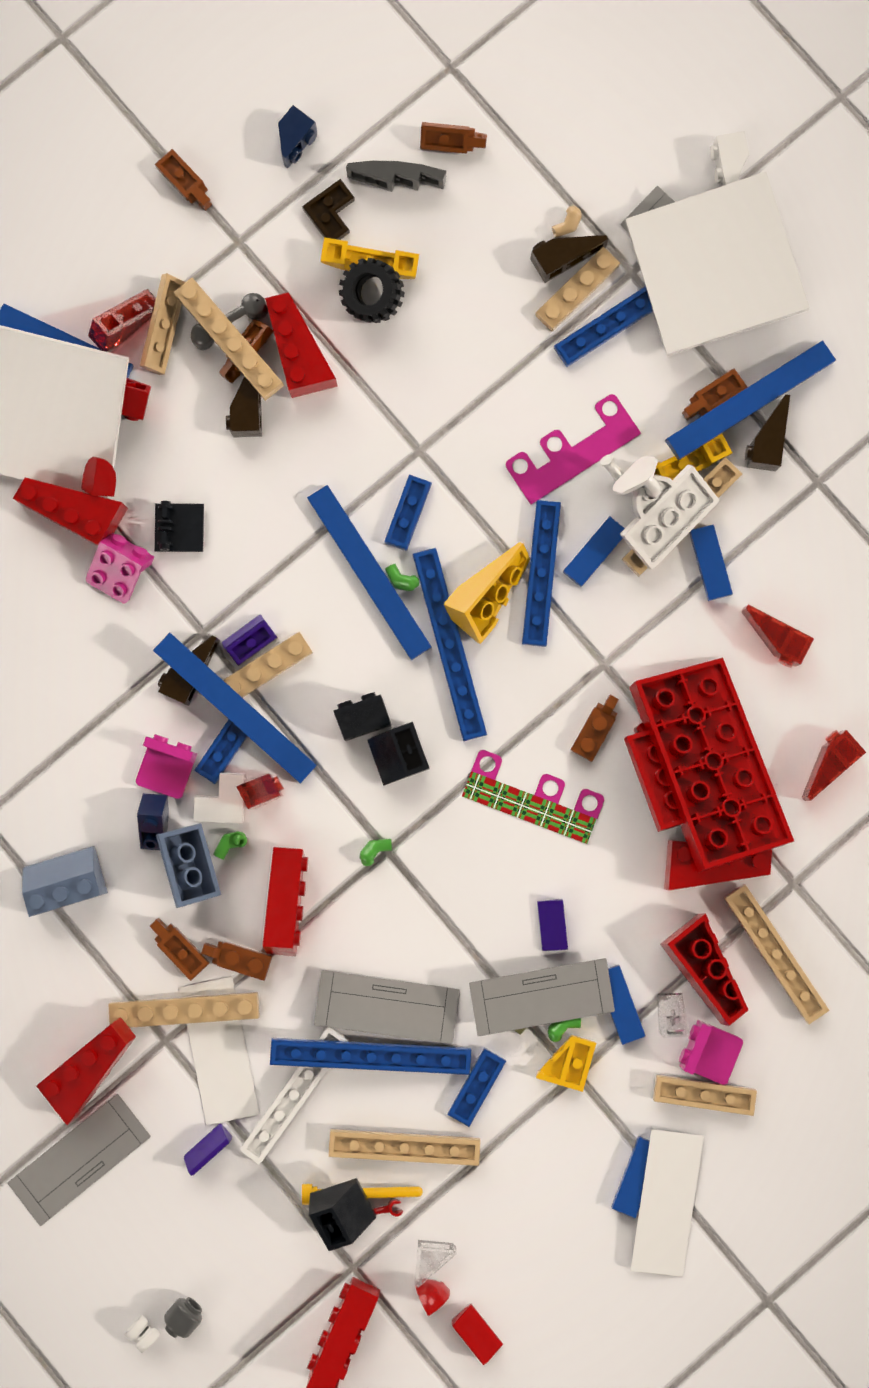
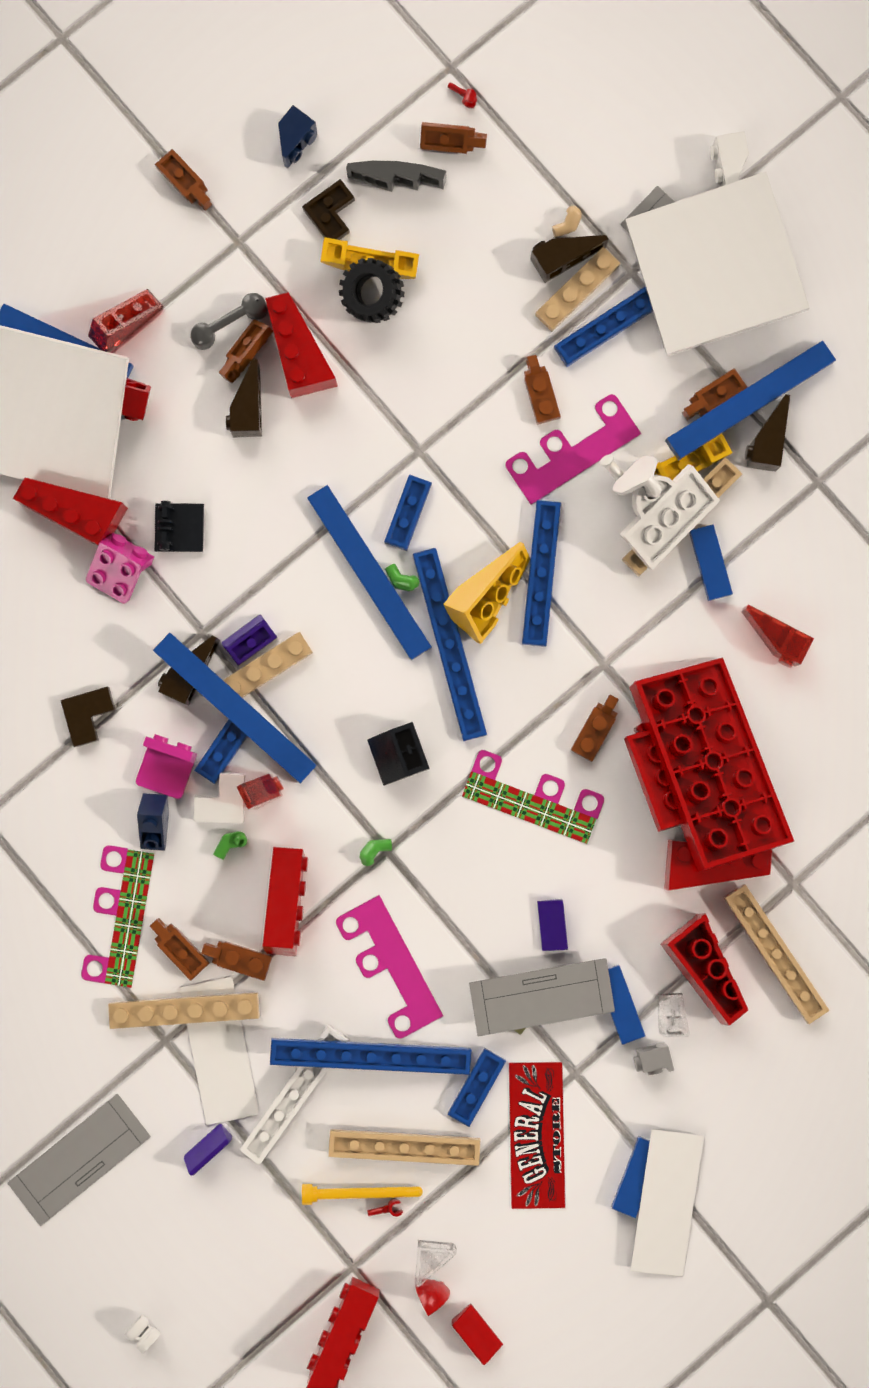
sand blue slope [22,846,108,917] -> none
red wedge [36,1017,136,1126] -> none
red brick [81,457,116,497] -> none
tan plate [140,273,185,375] -> none
sand blue slope [156,823,221,908] -> none
dark grey head [164,1297,202,1338] -> none
tan plate [173,278,284,401] -> none
black slope [309,1178,376,1251] -> none
light grey sticker [314,970,459,1044] -> none
black slope [333,692,392,741] -> none
yellow wing [536,1035,596,1092] -> none
bright green arm [547,1018,581,1042] -> none
blue tile [563,516,625,587] -> none
tan plate [653,1074,757,1116] -> none
dark pink bracket [679,1020,743,1085] -> none
clear red slope [802,730,866,801] -> none
none -> dark brown tile [60,686,116,748]
none -> piece [81,845,154,988]
none -> dark pink piece [336,895,443,1039]
none -> red hand [448,82,477,108]
none -> red sticker [509,1062,565,1209]
none -> dark orange hinge [524,355,561,425]
none -> light grey brick [633,1042,674,1075]

